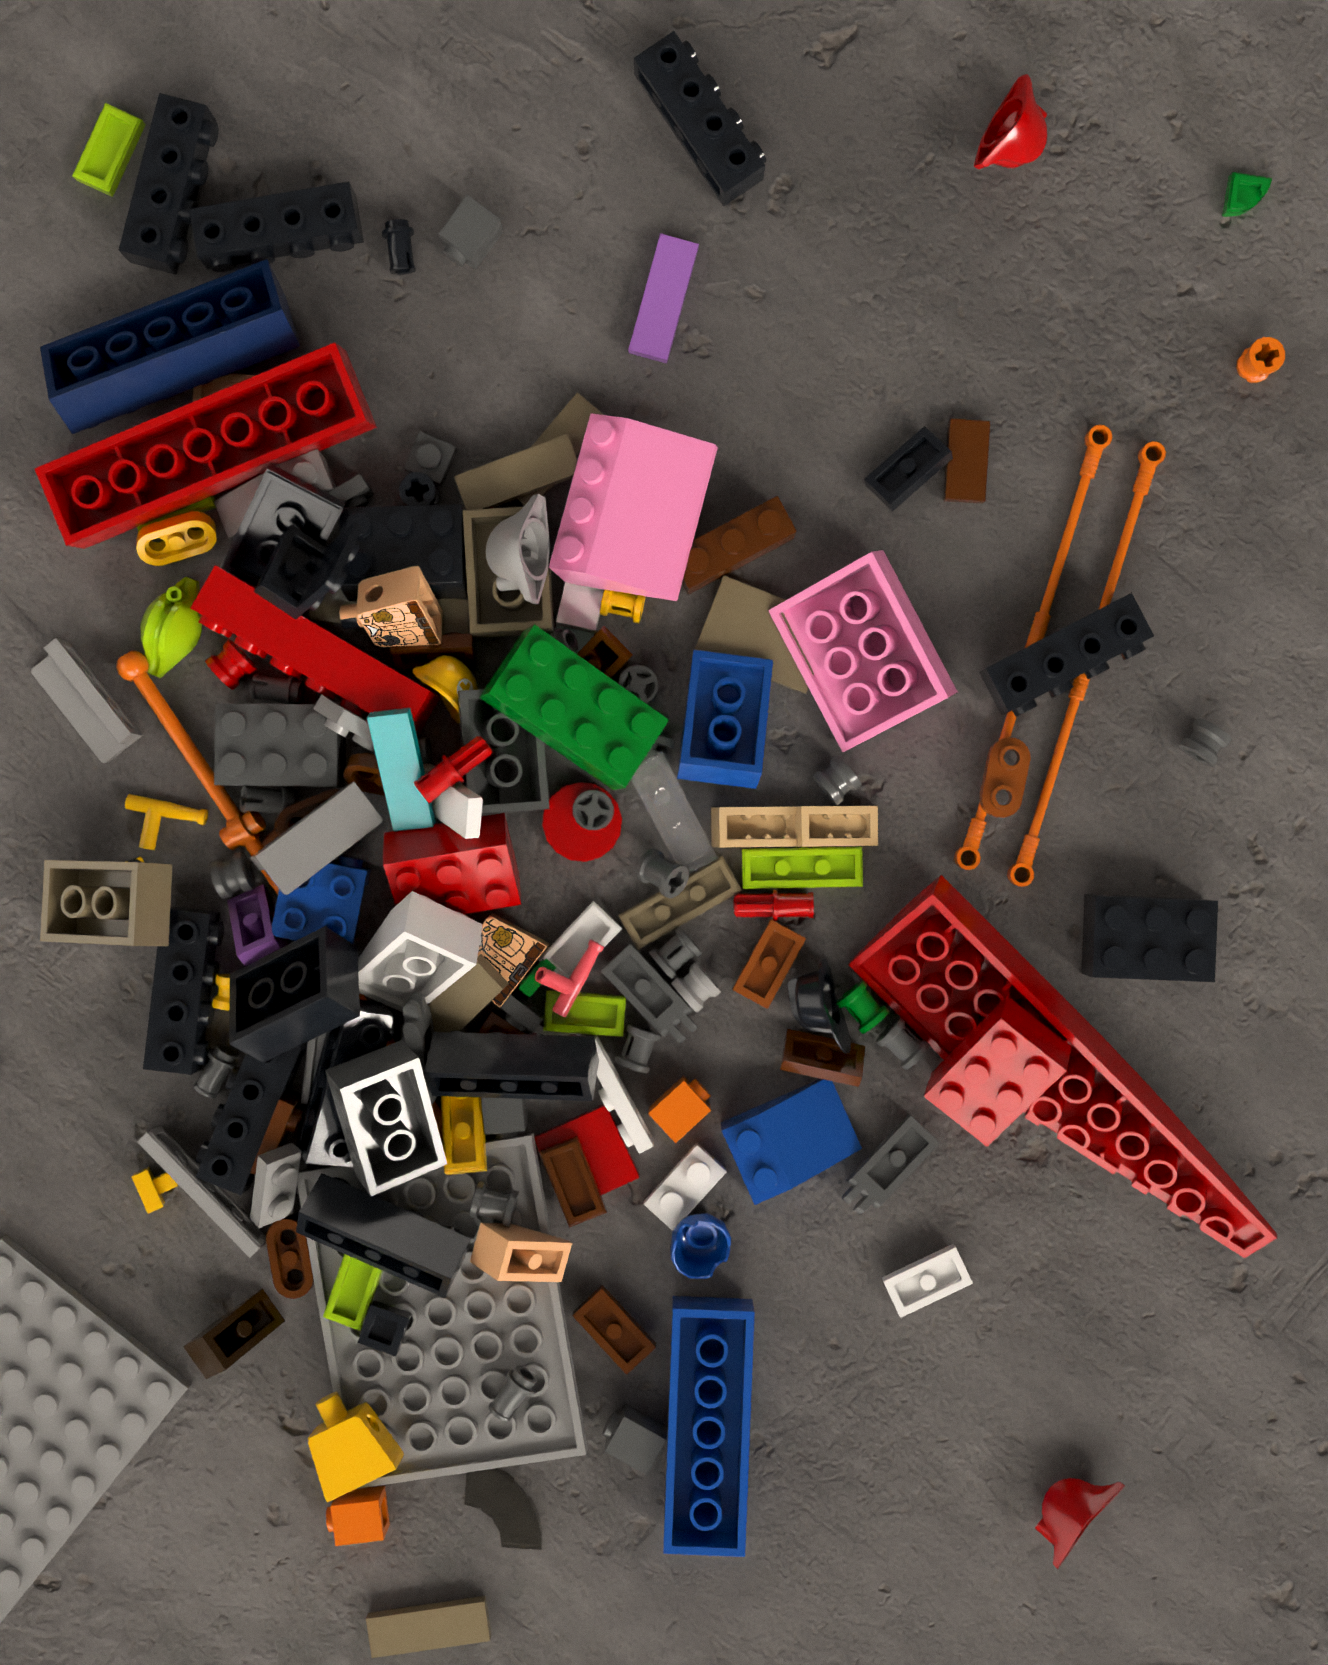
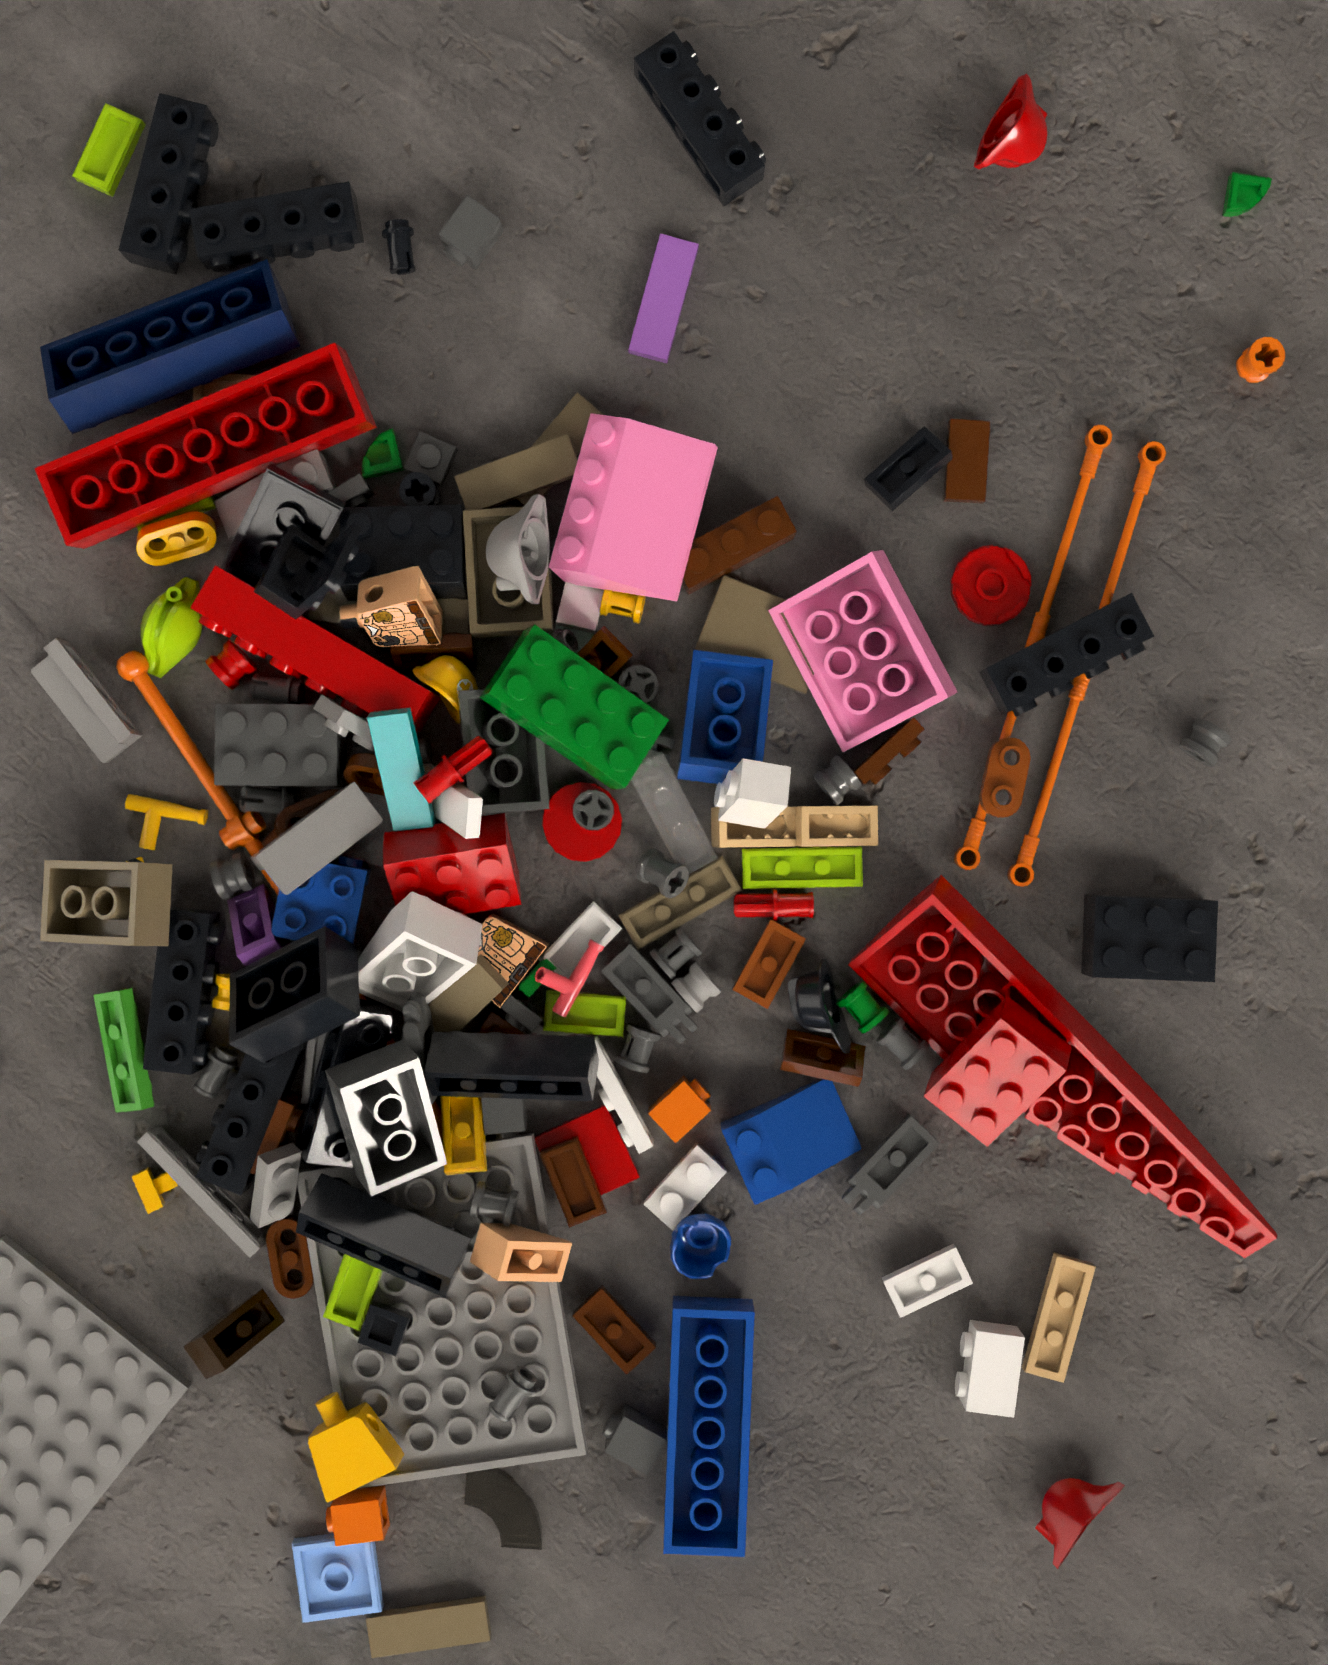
none -> bright green plate [93,988,154,1113]
none -> light blue tile [292,1533,384,1623]
none -> green tile [362,428,404,479]
none -> white brick [714,758,791,829]
none -> reddish brown plate [853,718,925,785]
none -> red tile [950,545,1032,626]
none -> white brick [955,1320,1025,1418]
none -> tan plate [1022,1252,1096,1383]

